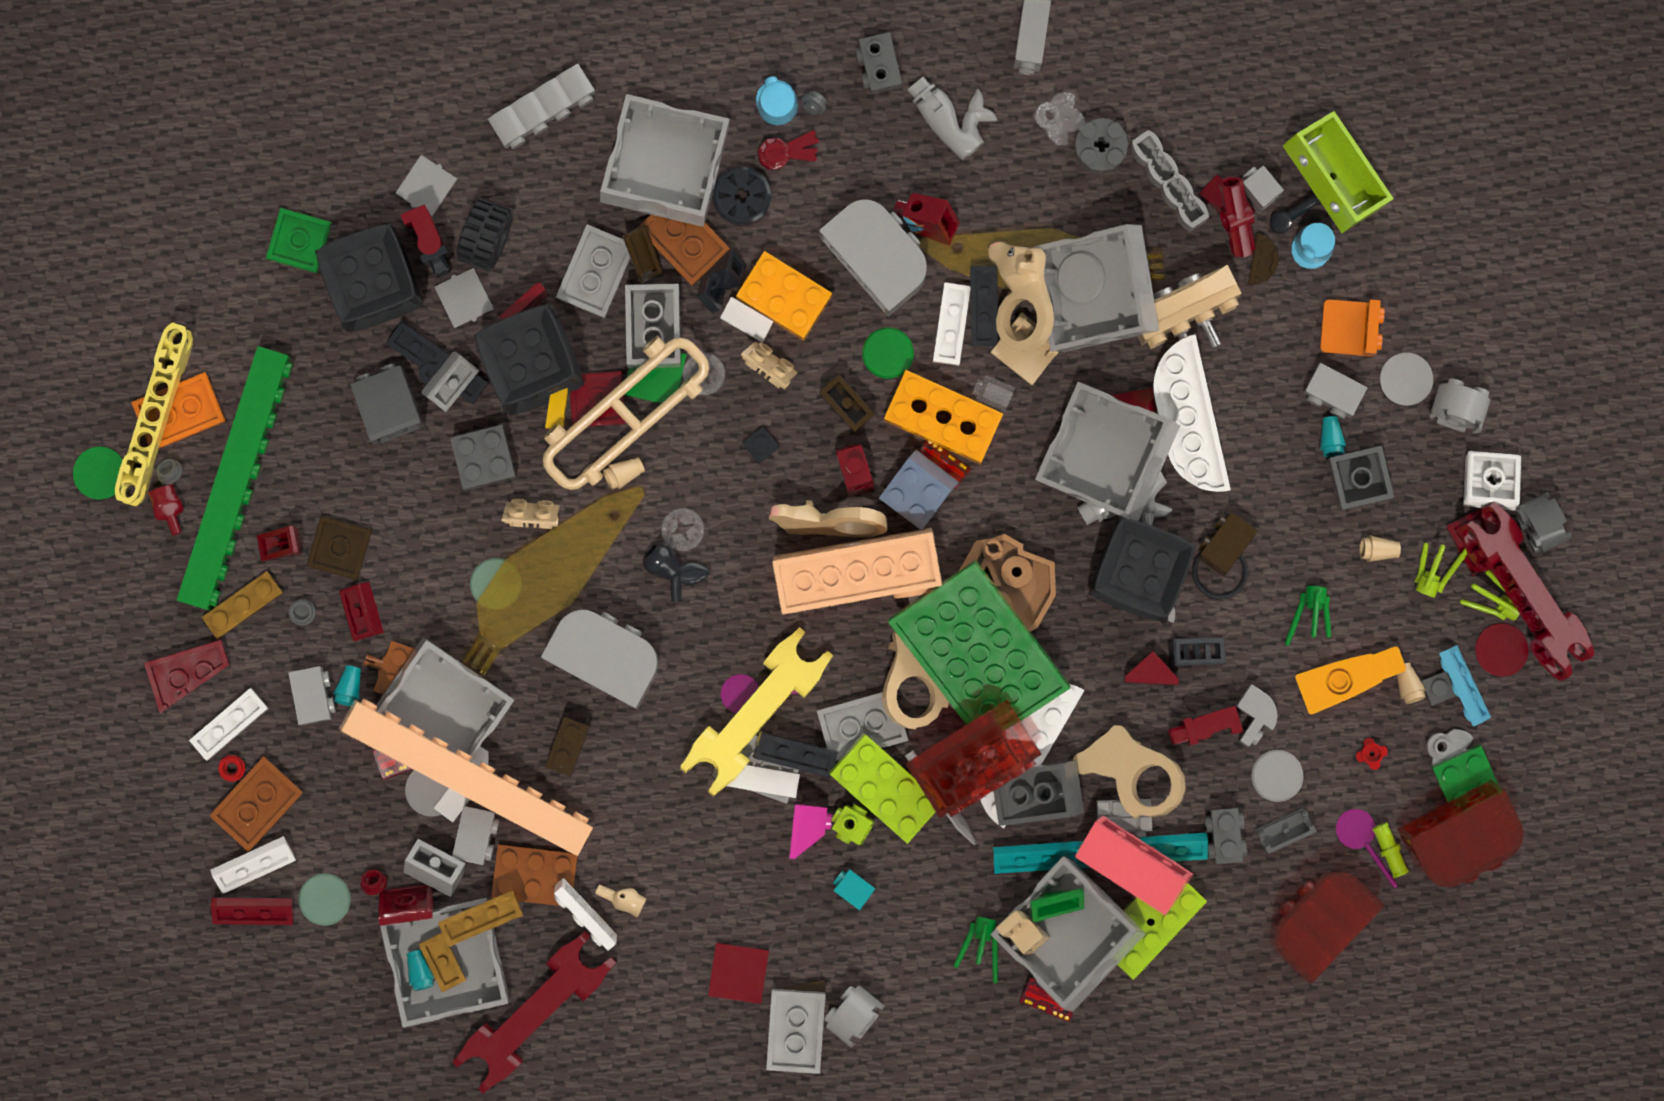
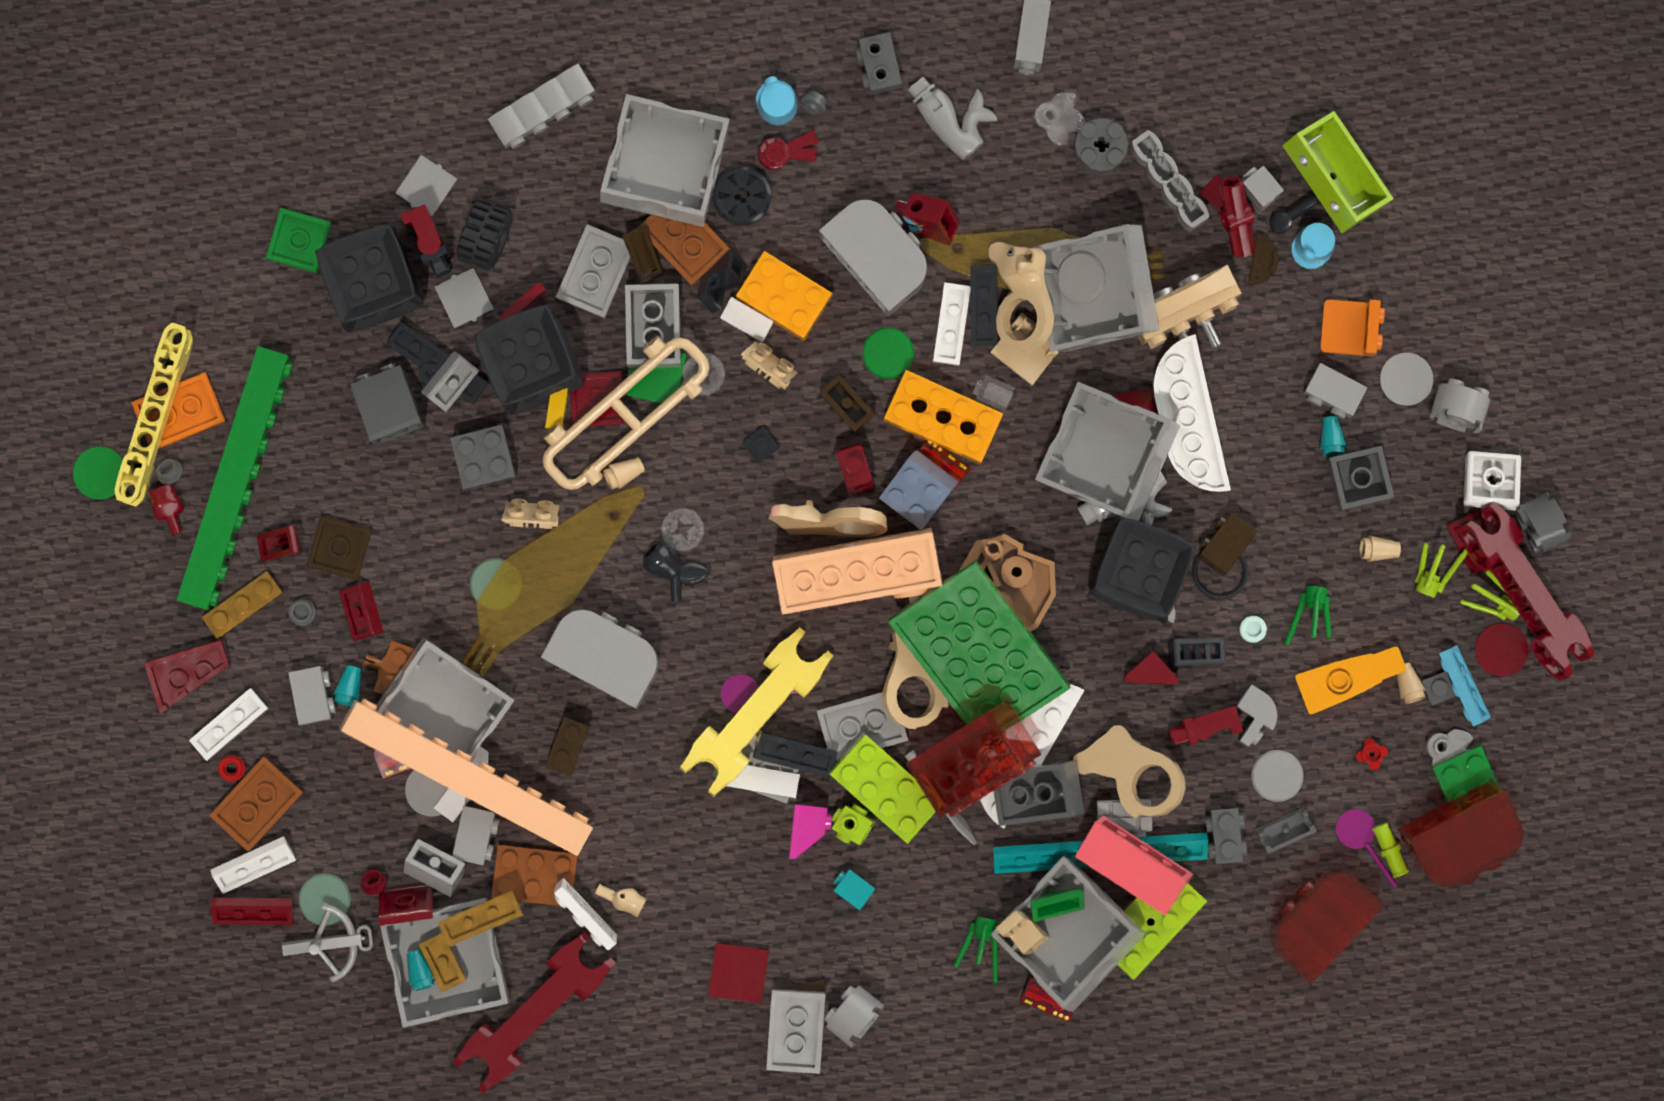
none -> light grey piece [282,904,373,982]
none -> light aqua tile [1239,616,1267,643]

